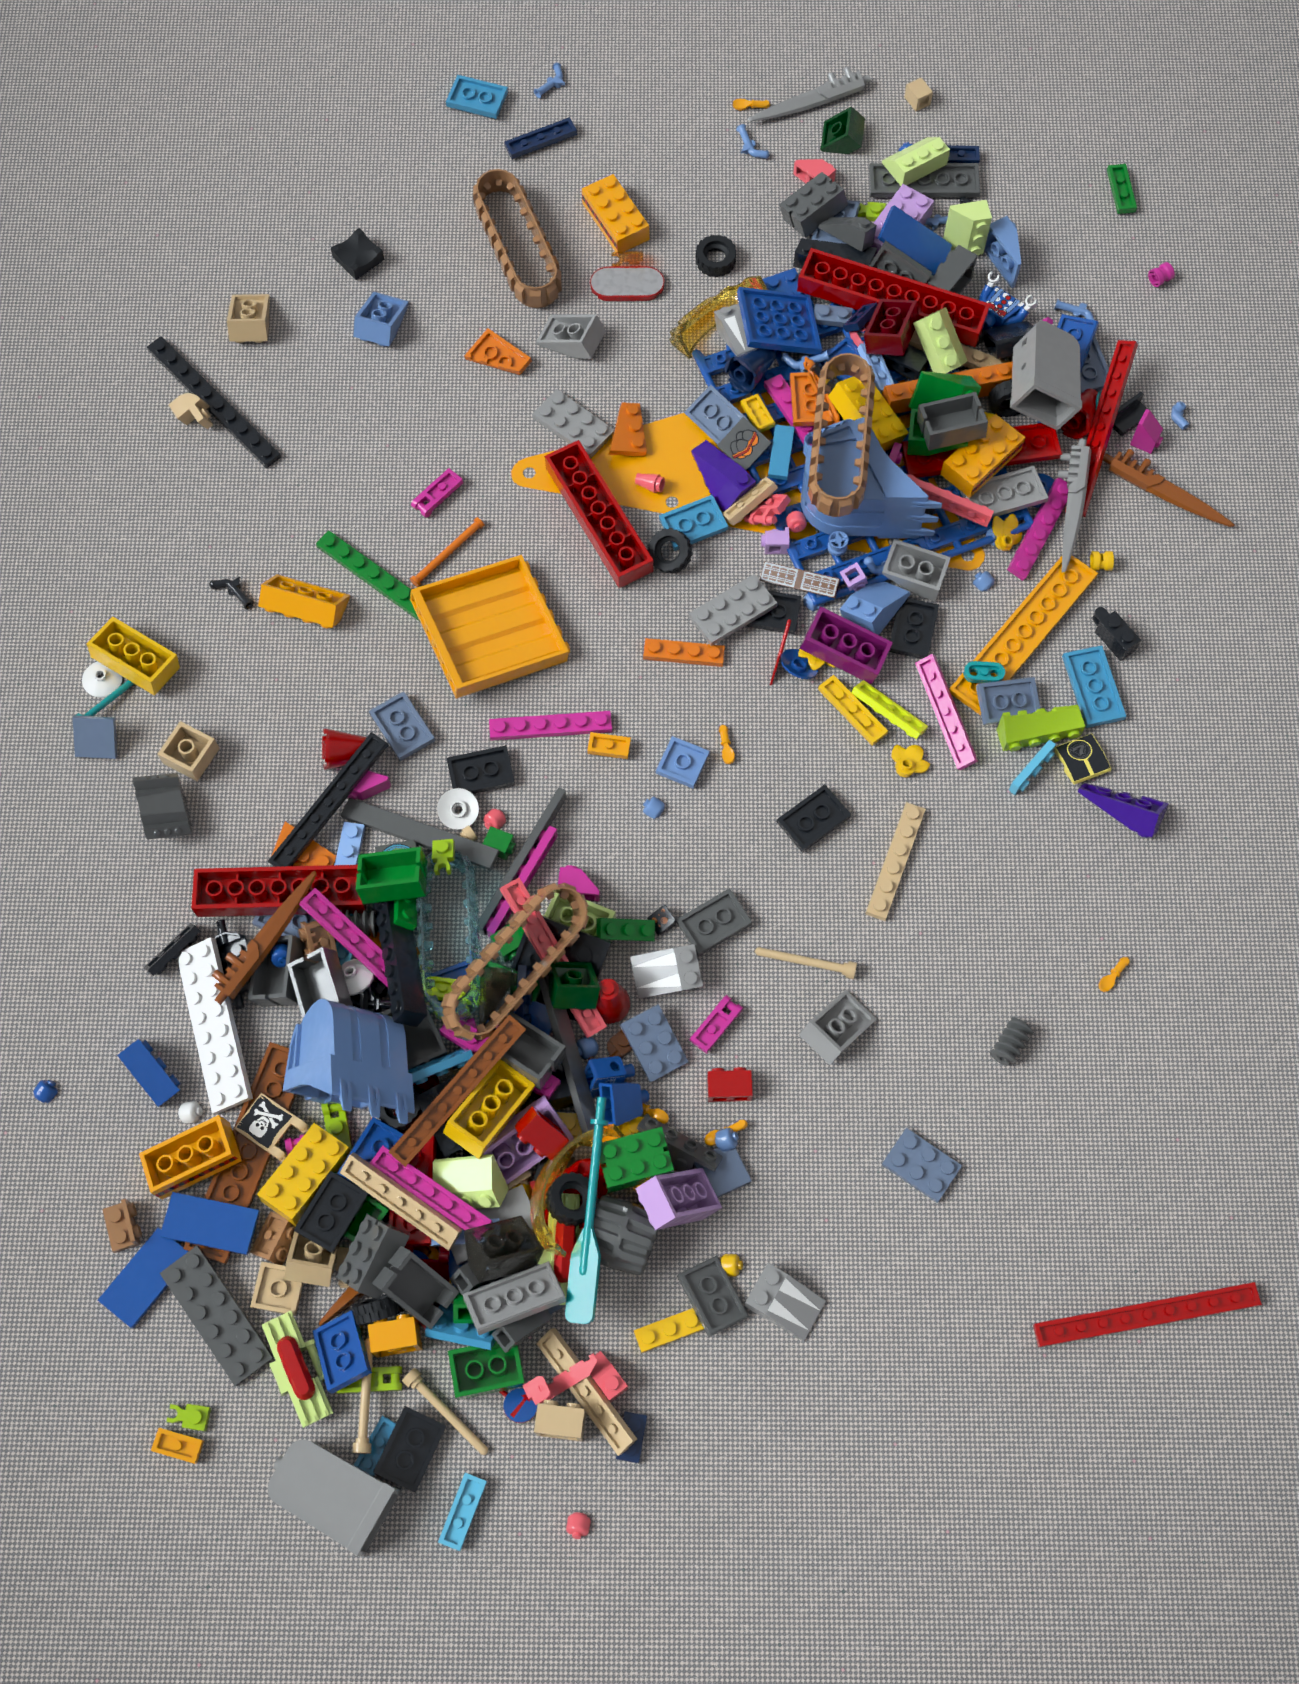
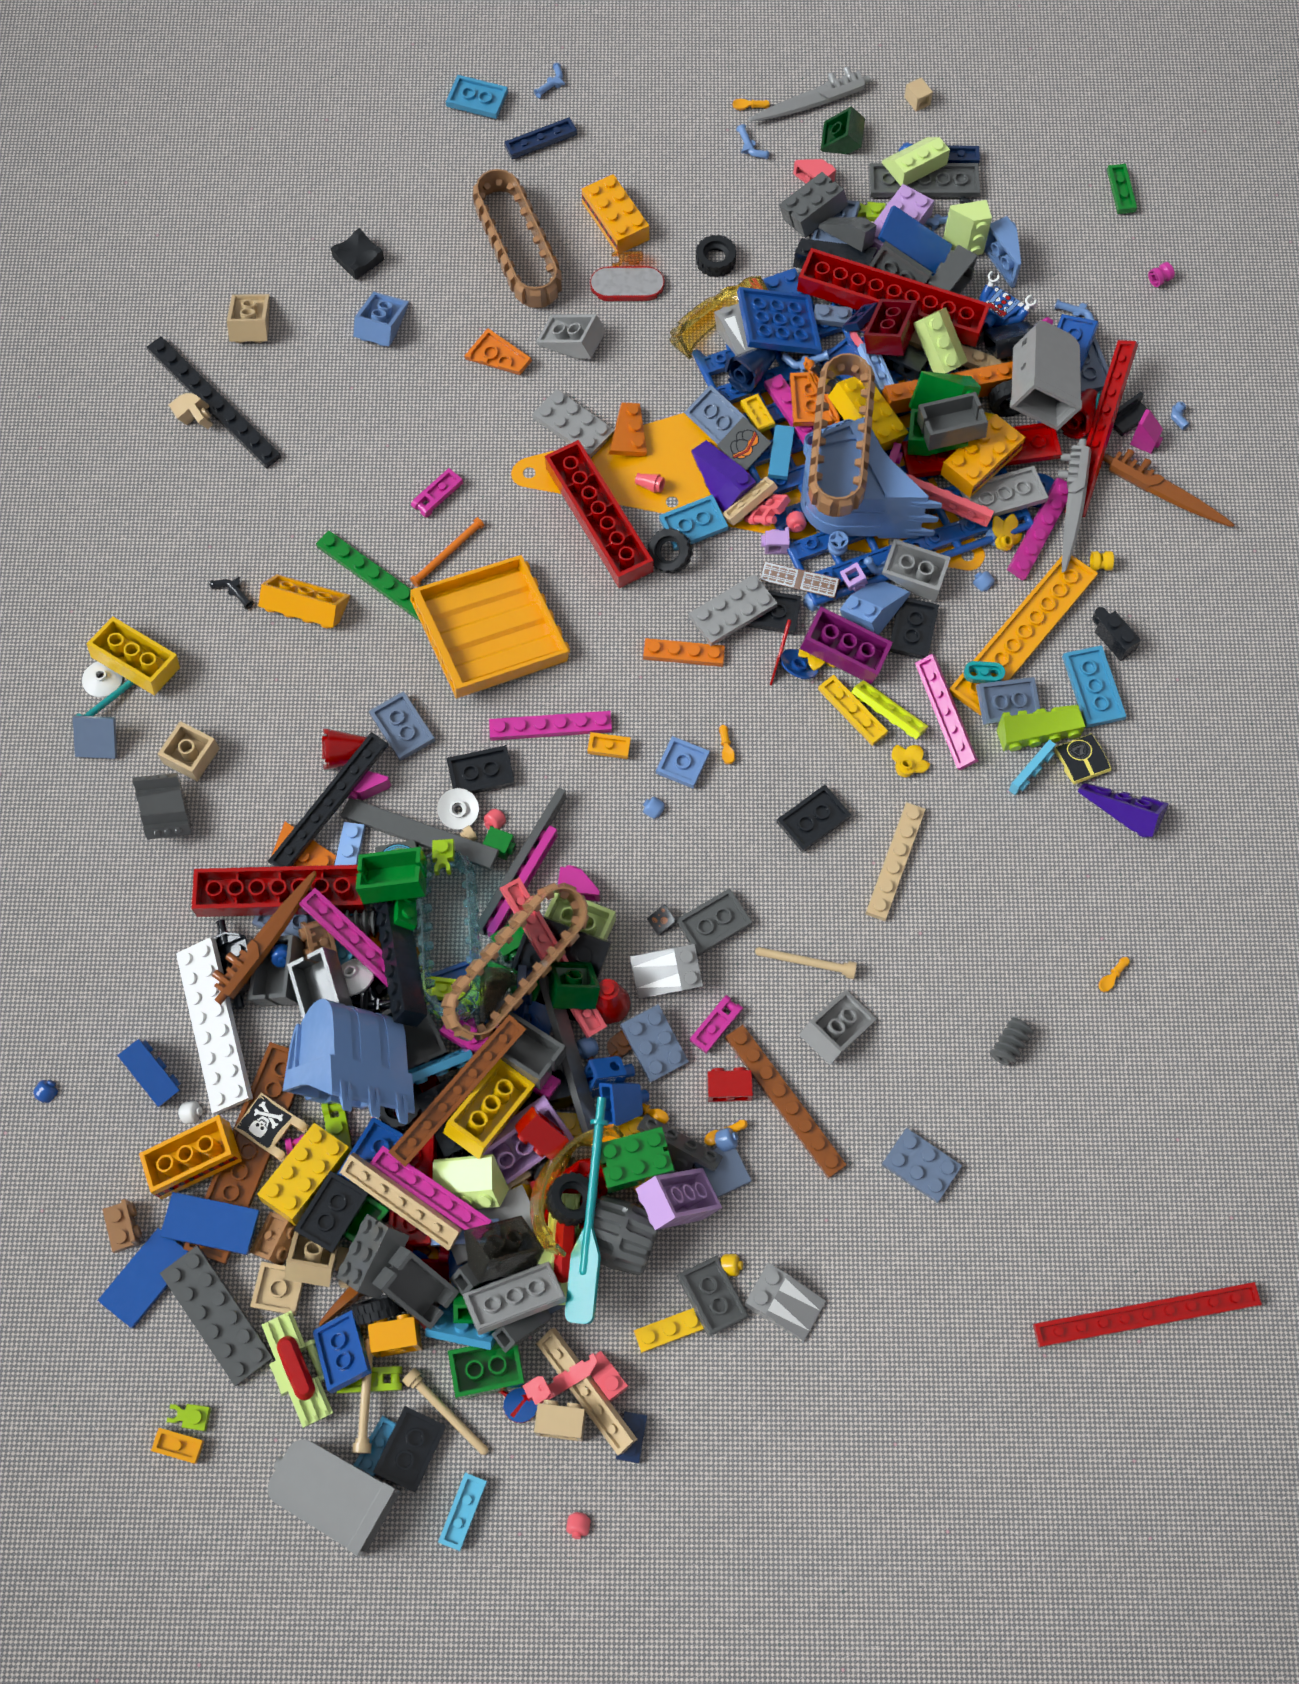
black plate [144,923,201,976] -> none
green plate [596,918,655,942] -> none
none -> dark orange plate [725,1025,847,1179]

